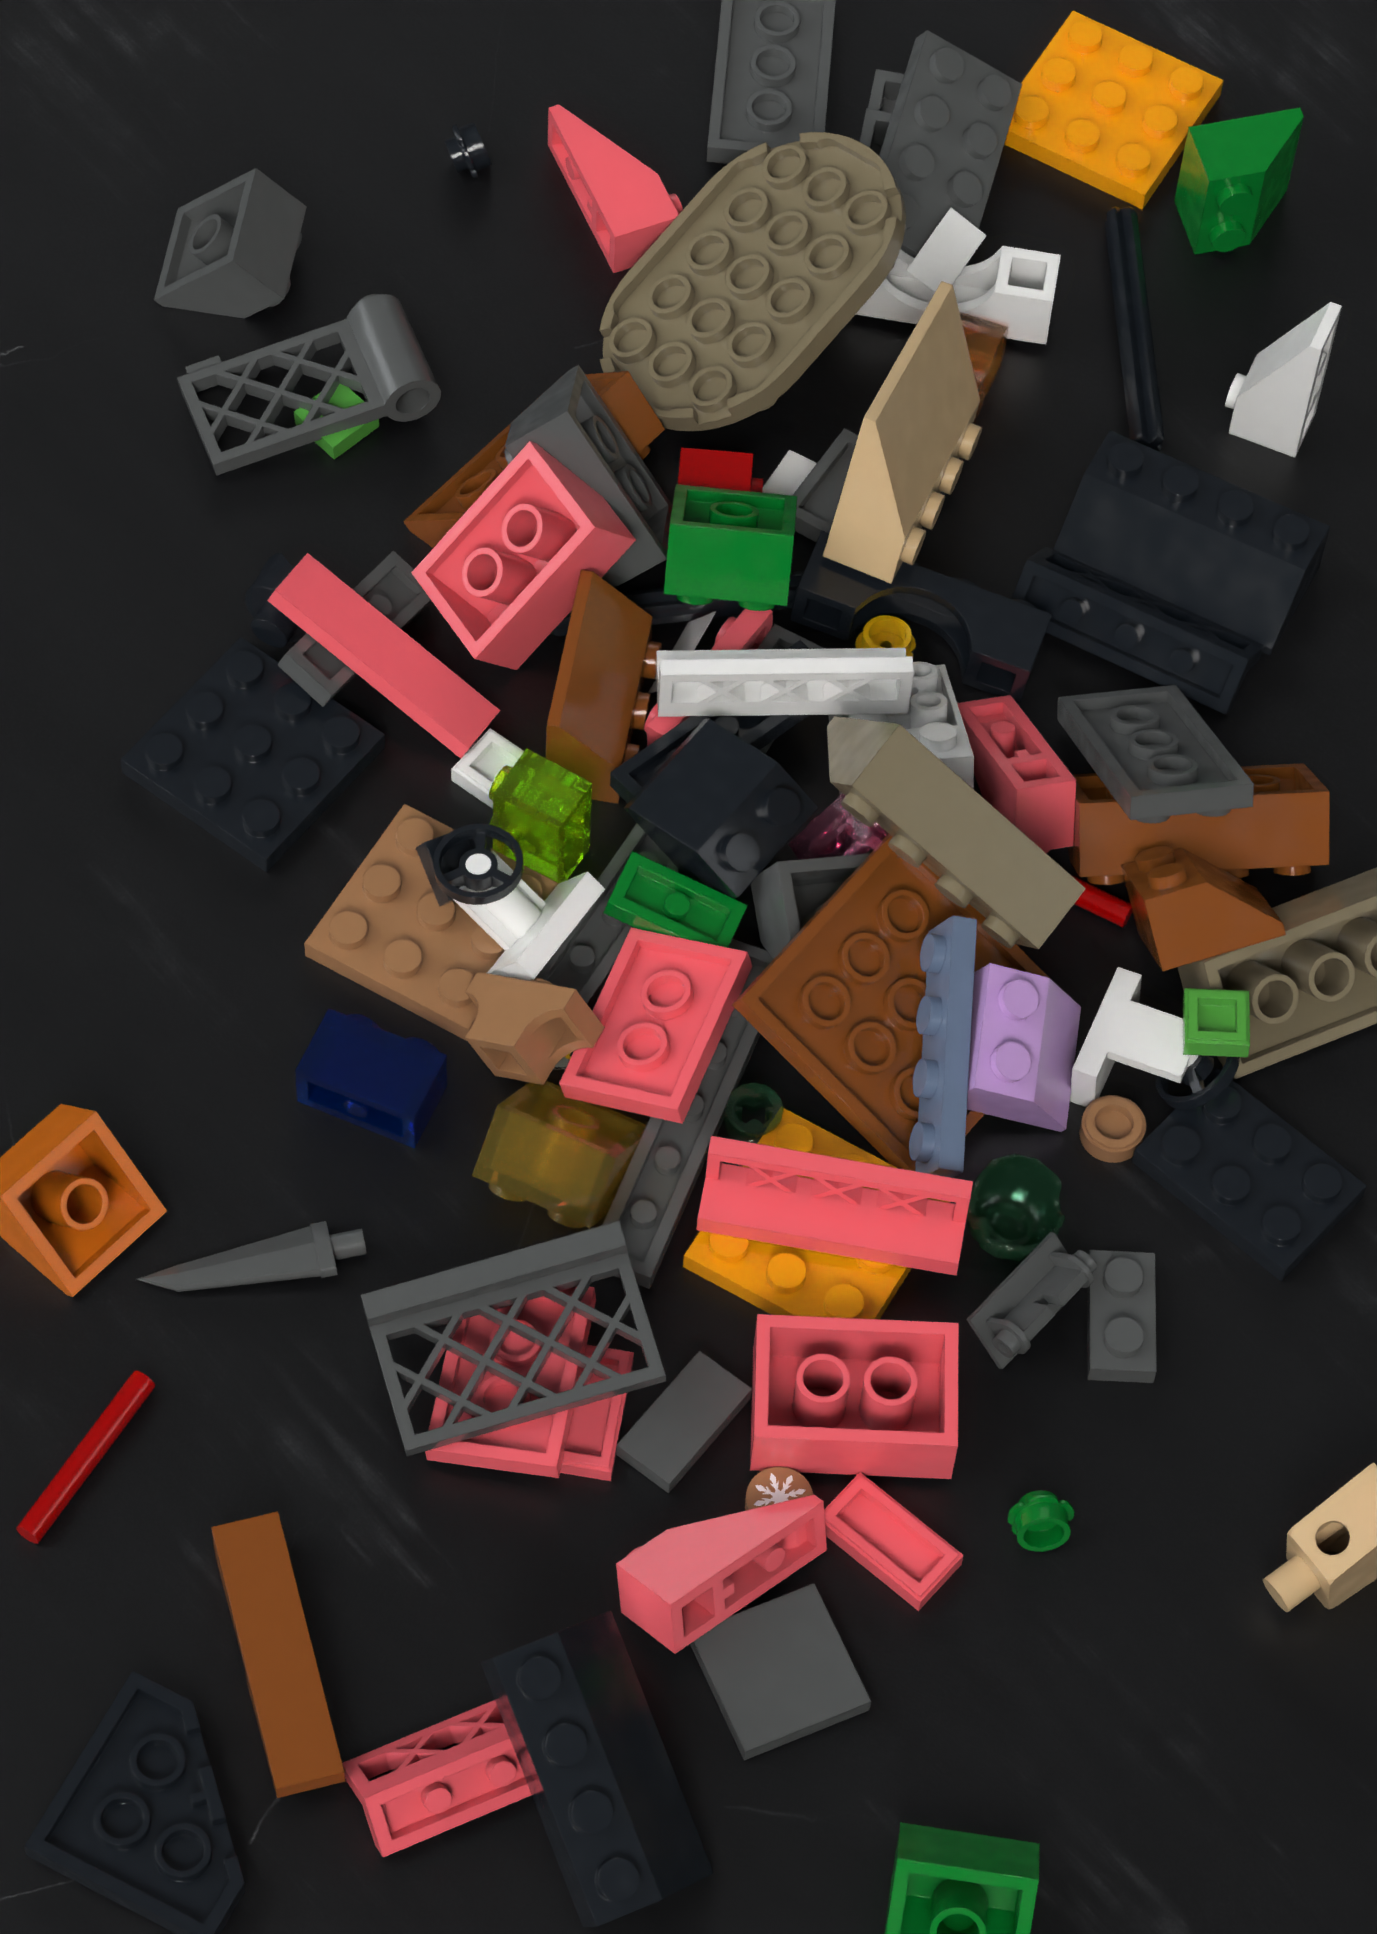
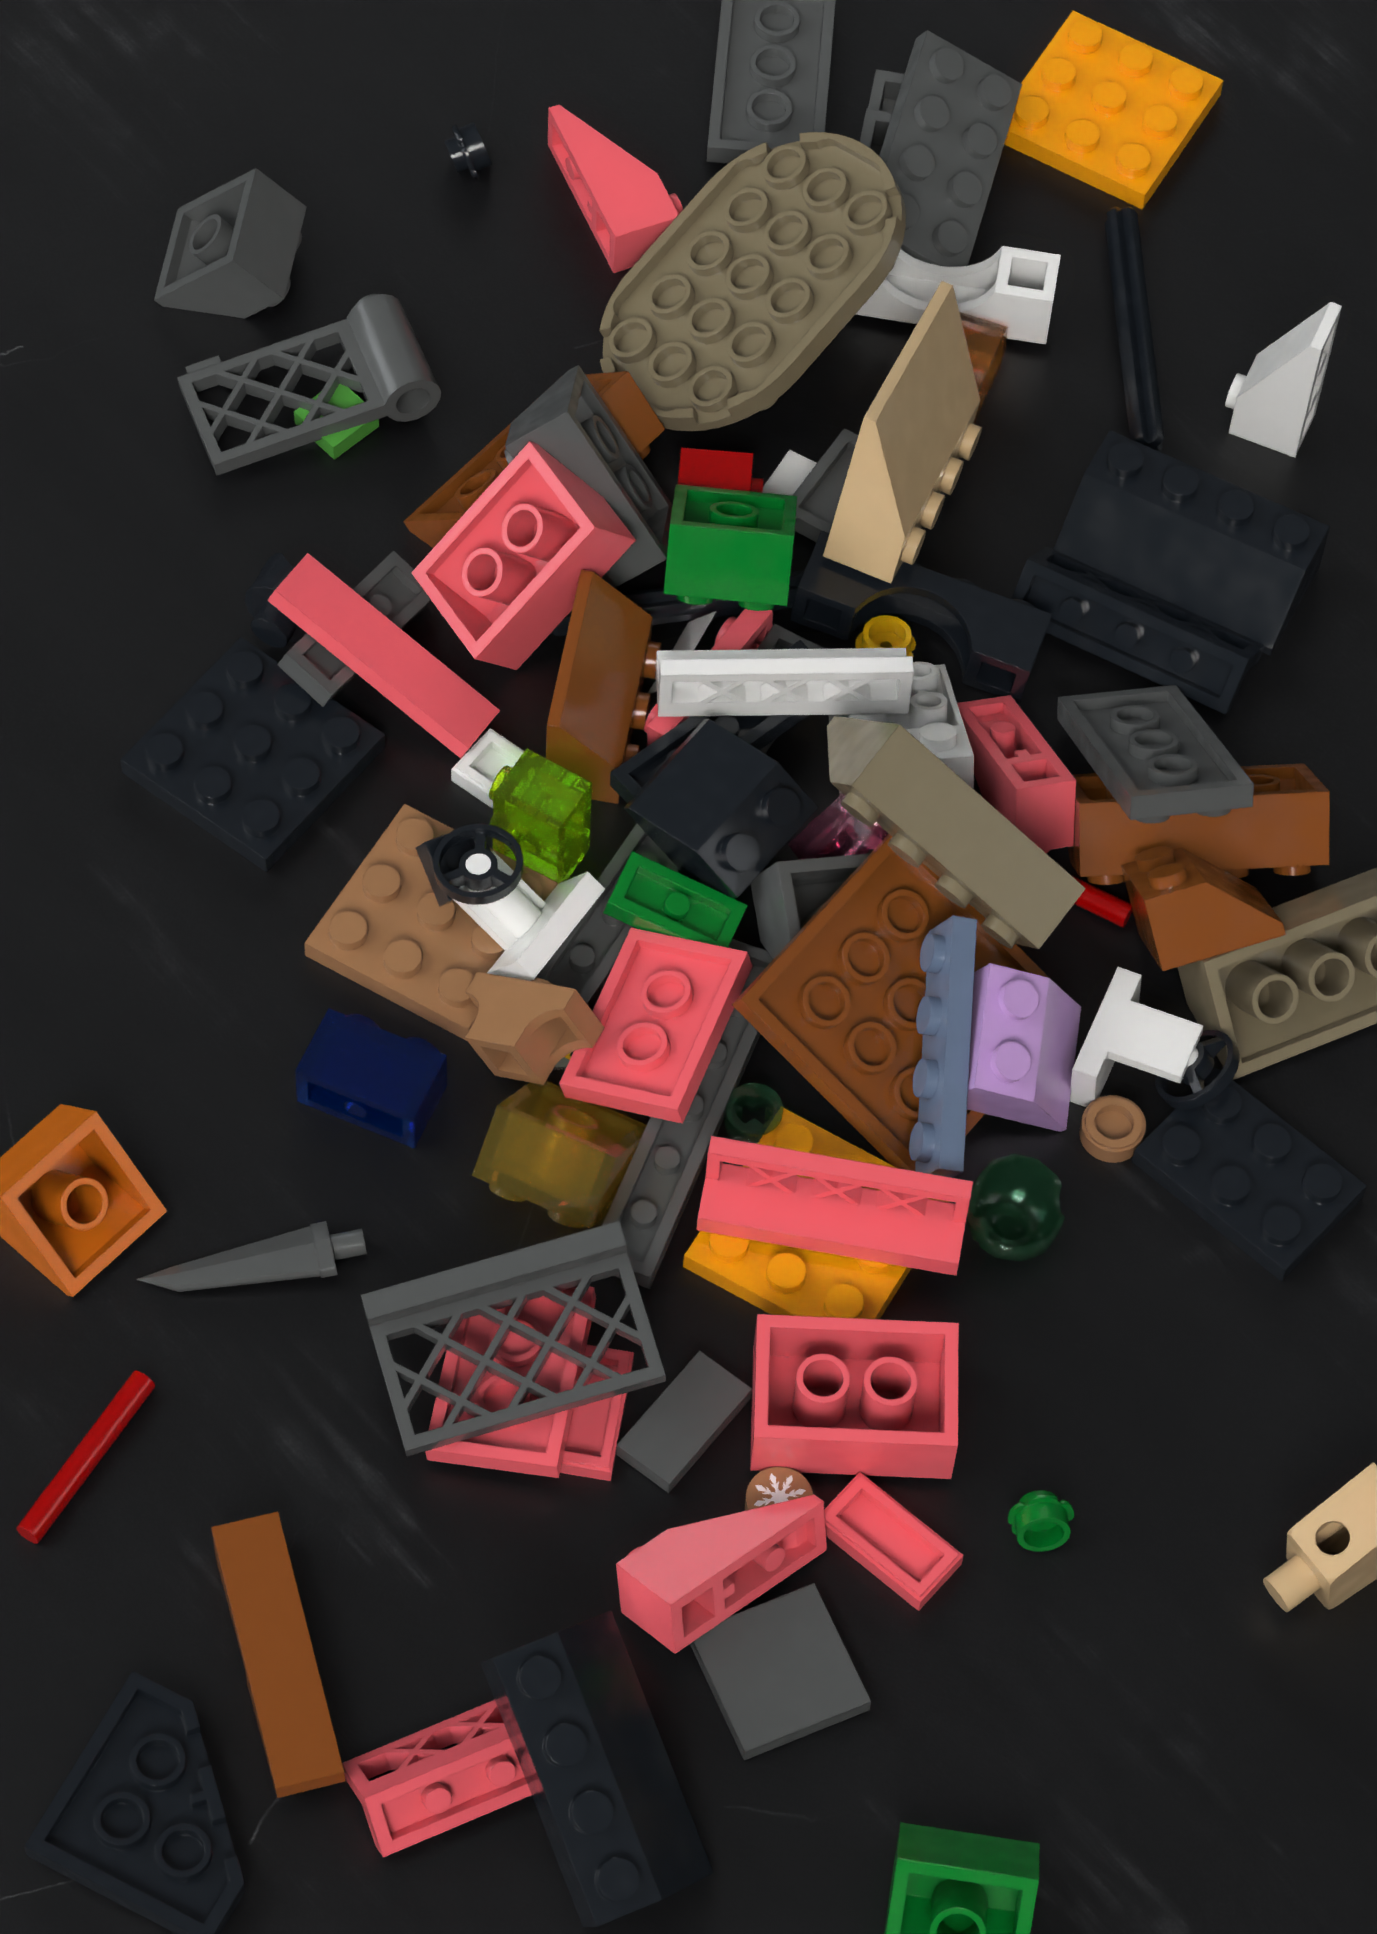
white sticker [906,207,987,293] -> none
dark grey hinge [966,1232,1097,1369] -> none
dark grey plate [1087,1250,1157,1383] -> none
green slope [1174,107,1304,255] -> none
bright green tile [1183,988,1250,1057] -> none

